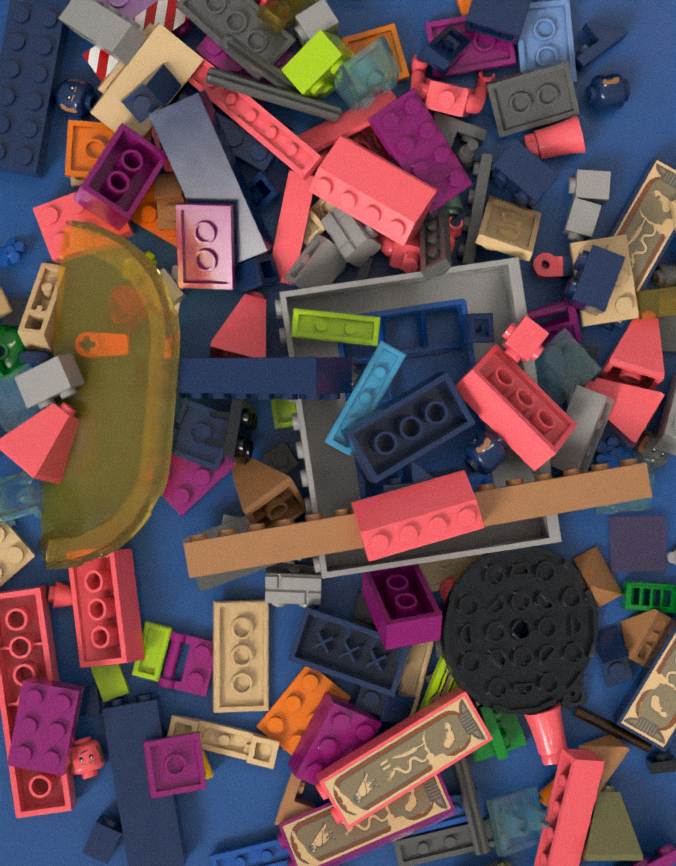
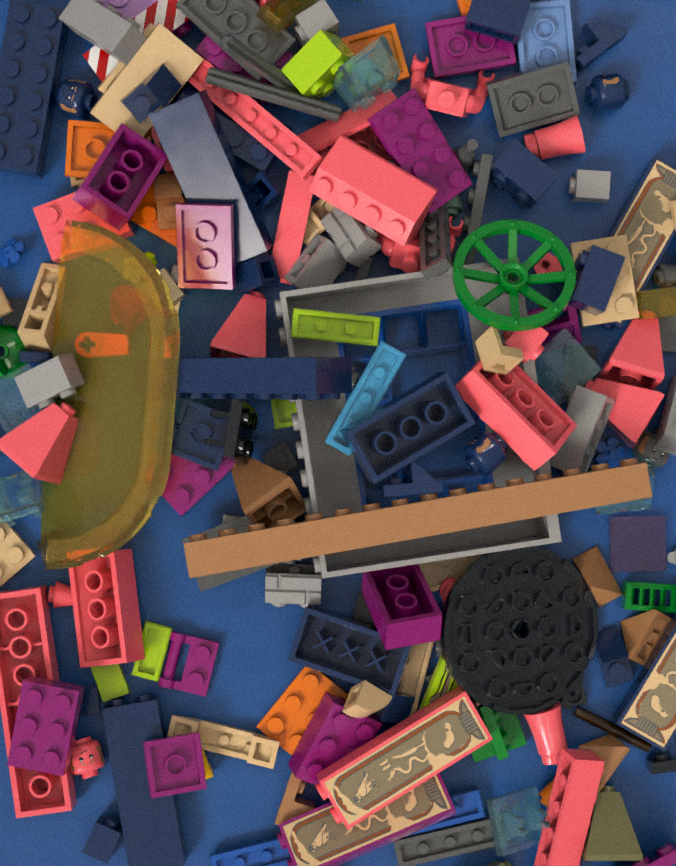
tan tile [213,599,269,713] -> none
coral slope [351,470,484,561] -> none
dark blue slope [422,25,471,75] -> none
dark grey slope [433,111,487,147] -> none
dark grey axle [454,756,490,855] -> none
dark blue tile [463,313,494,343] -> none
tan plate [475,195,541,262] -> none
light grey brick [562,197,602,242] -> none
none -> tan brick [342,680,392,718]
none -> green wheel [452,219,576,331]
none -> tan panel [475,327,524,375]

